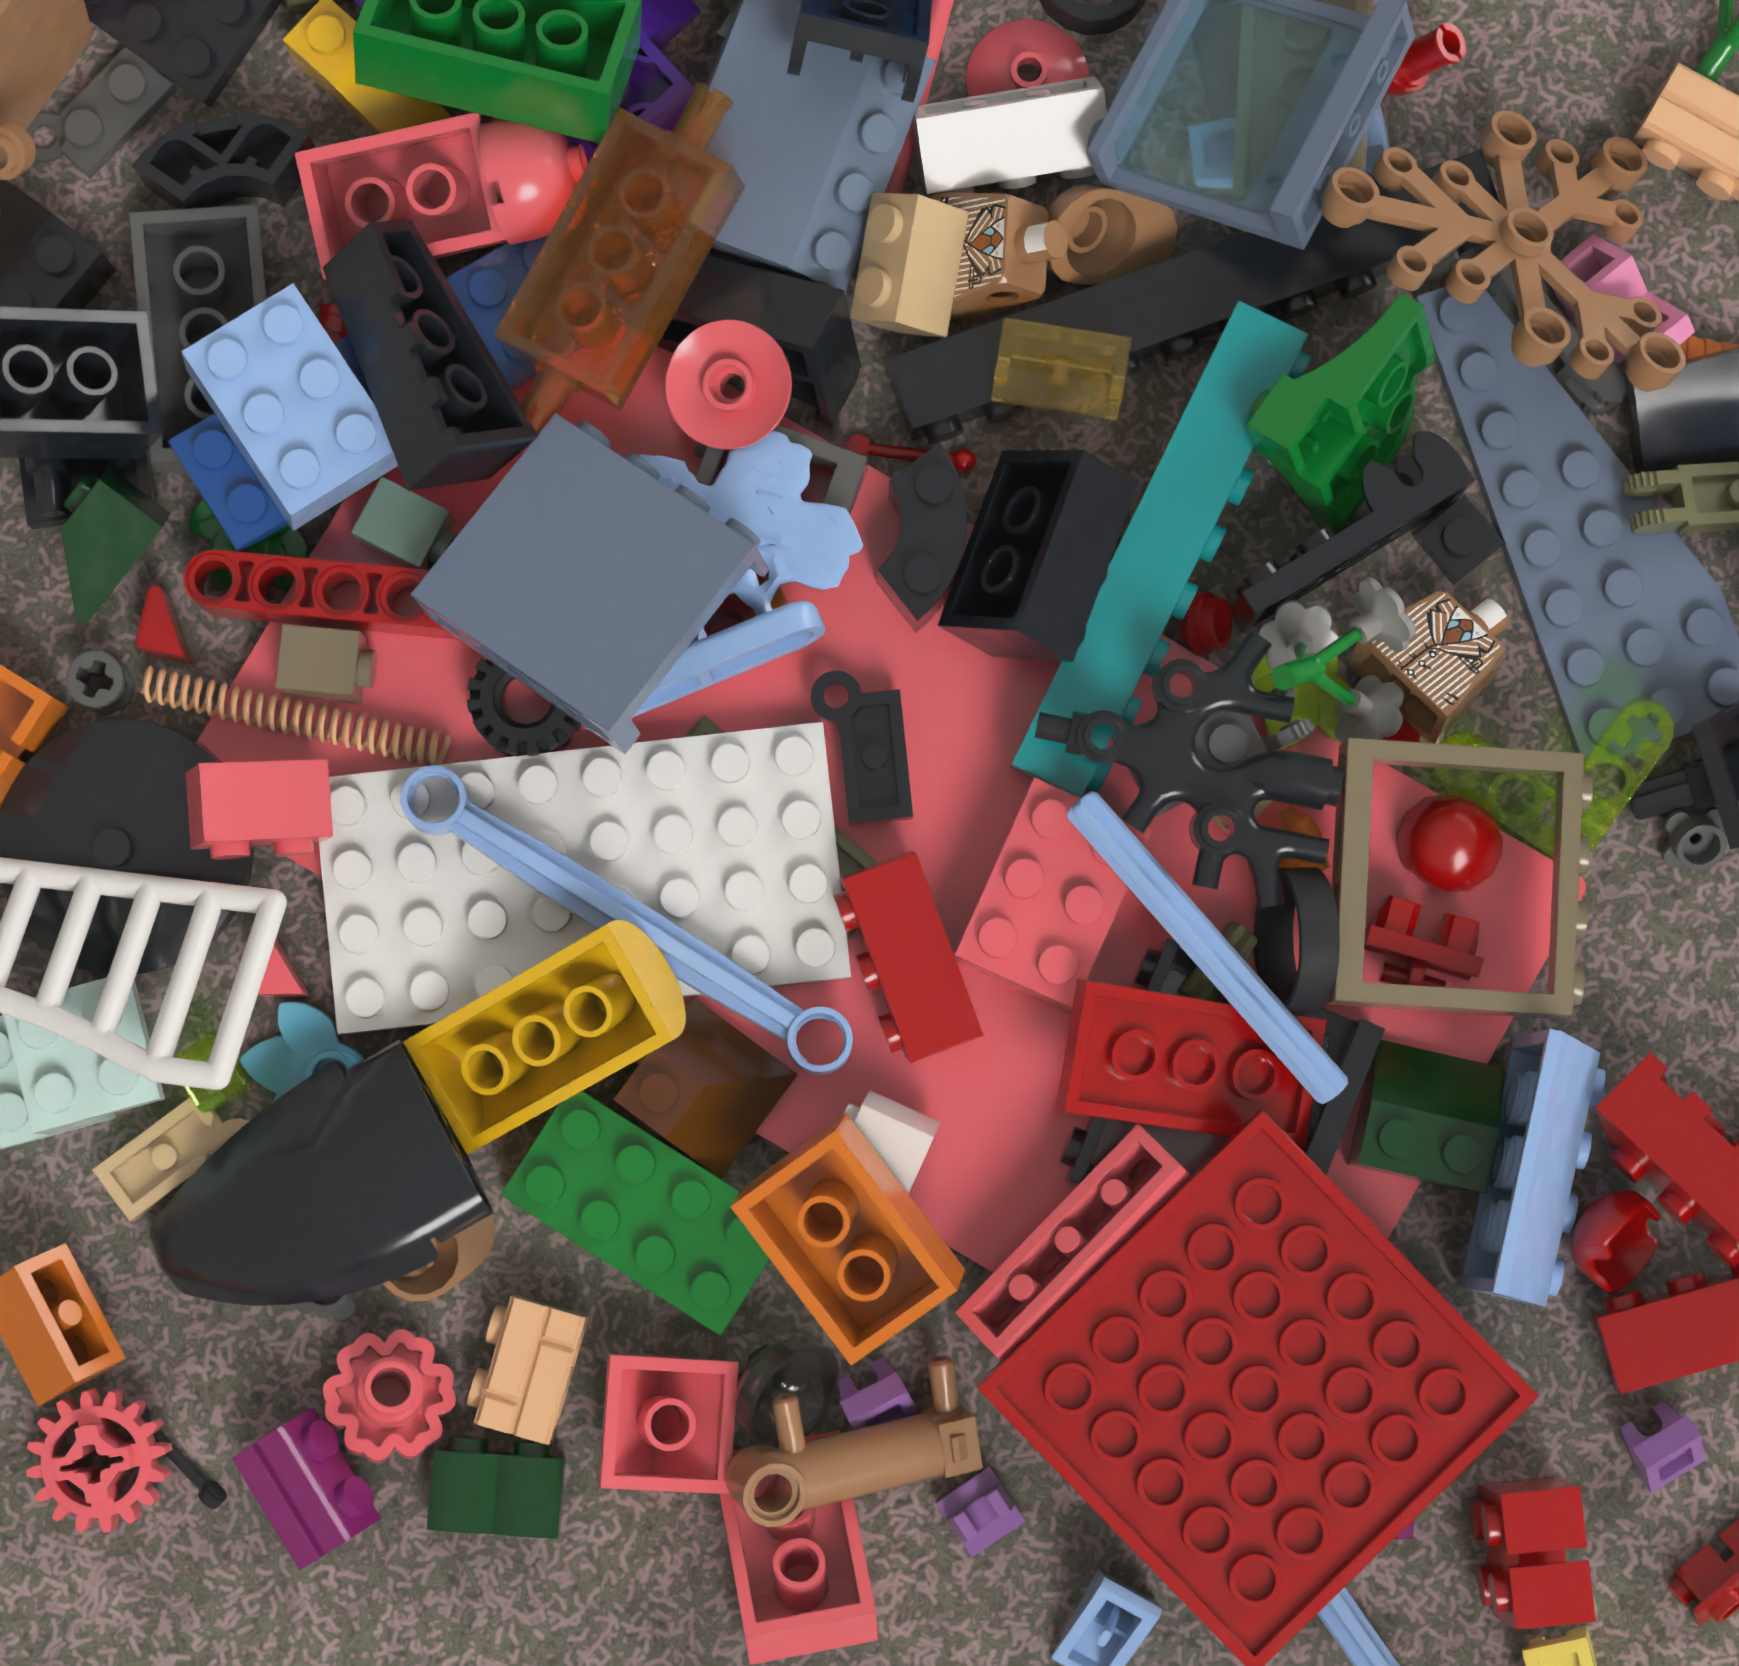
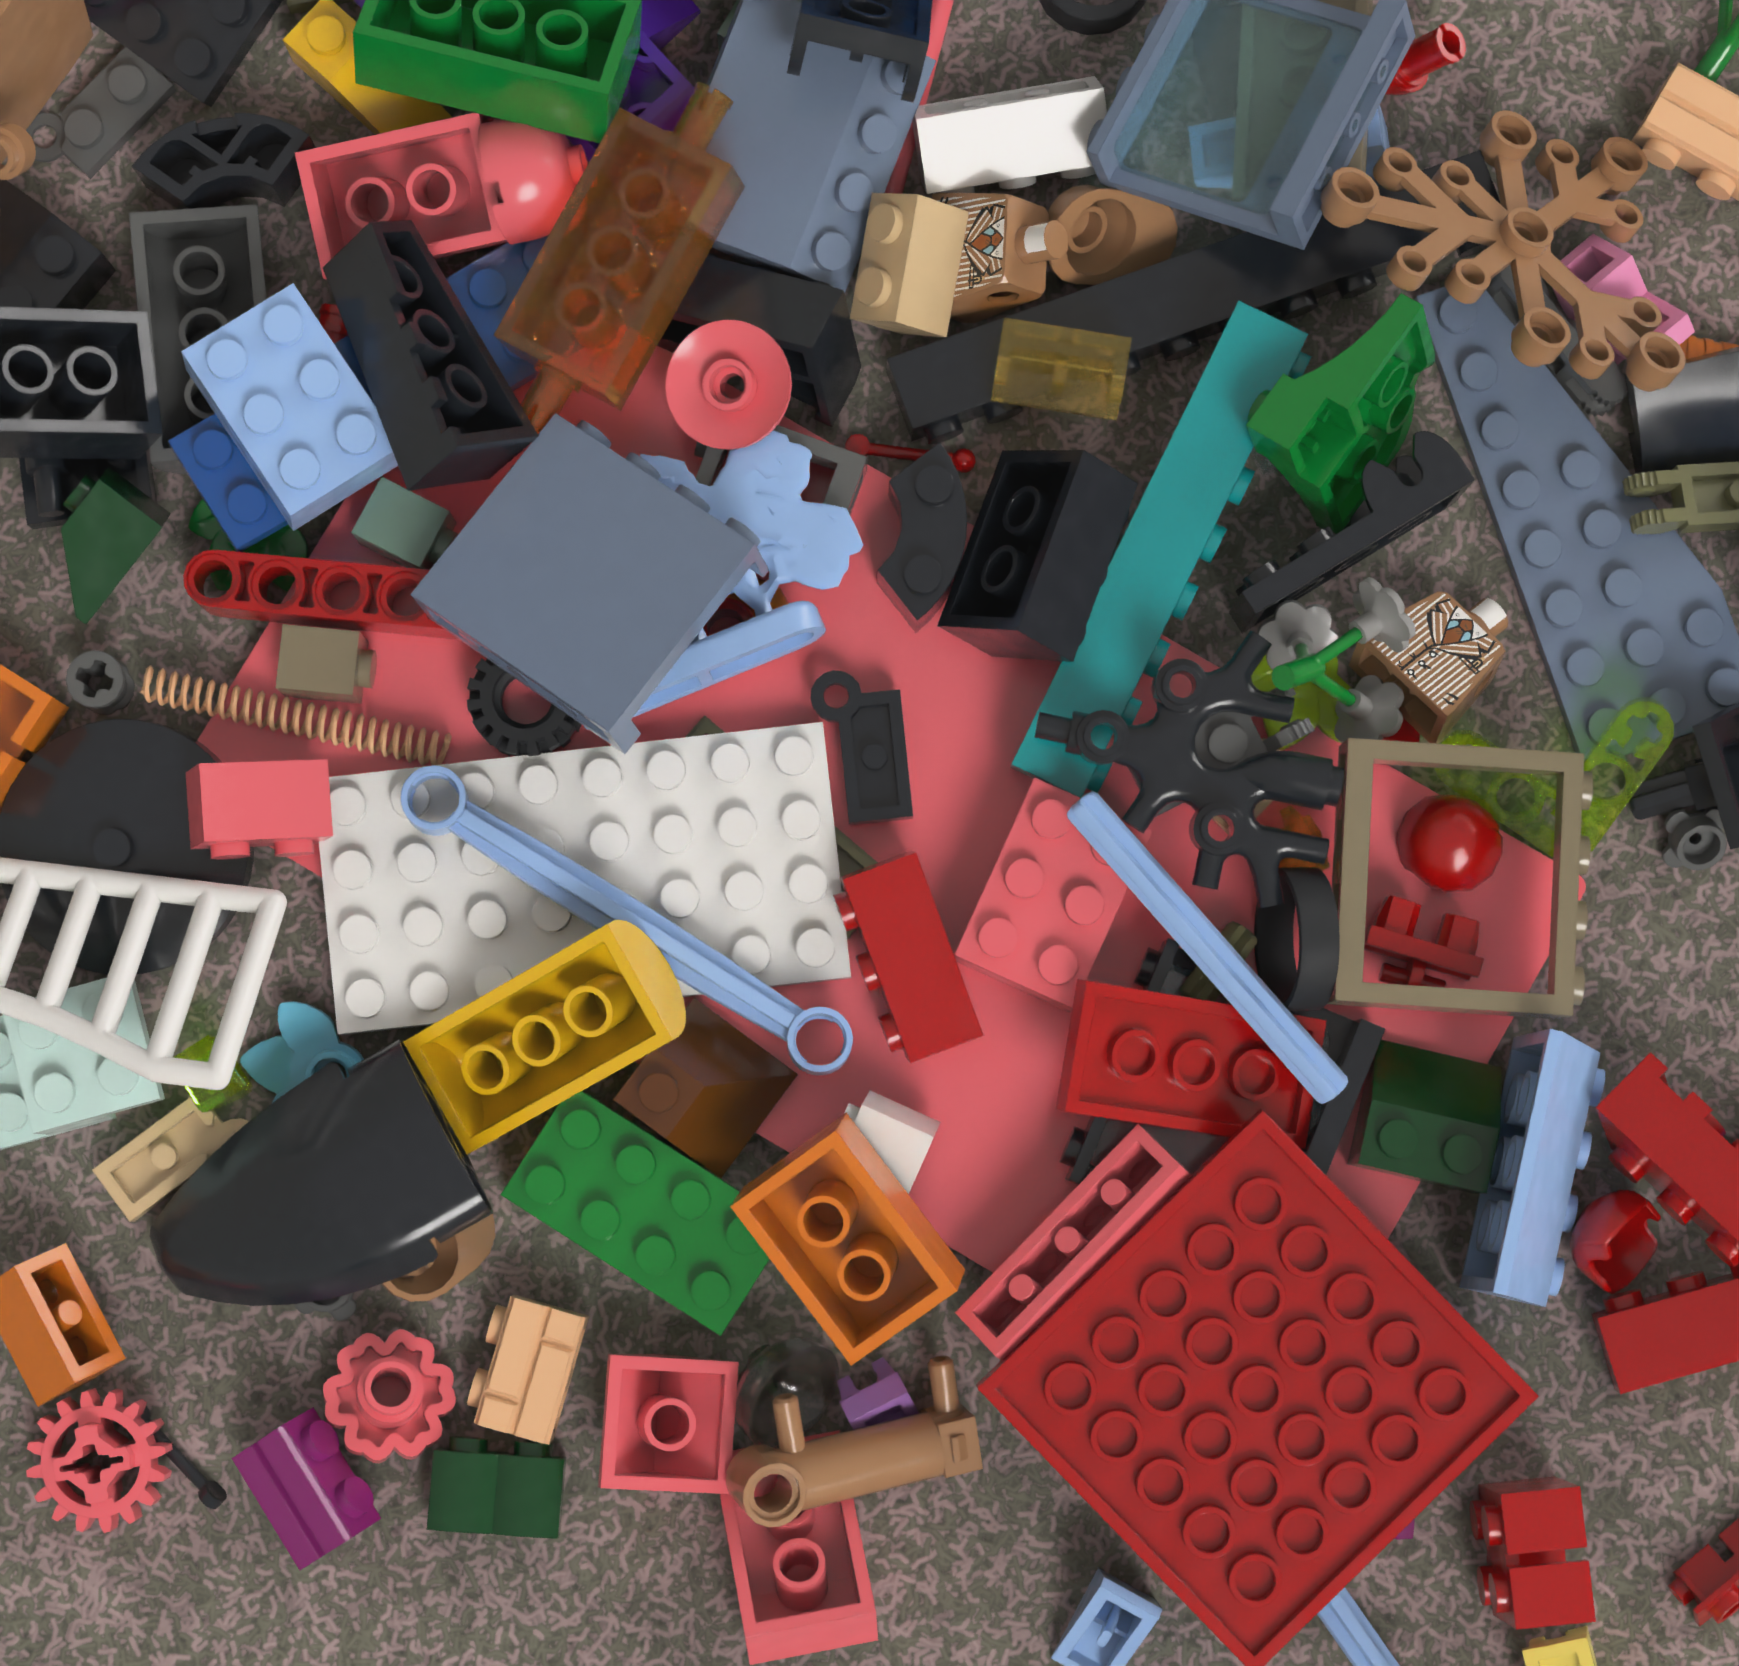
red slope [135,585,193,665] -> none
coral slope [258,938,310,997] -> none
medium lavender tile [935,1465,1025,1557] -> none
coral dish [966,19,1090,97] -> none
red plate [1180,591,1232,655] -> none
black plate [1413,495,1505,586] -> none
medium lavender tile [1620,1401,1706,1494] -> none

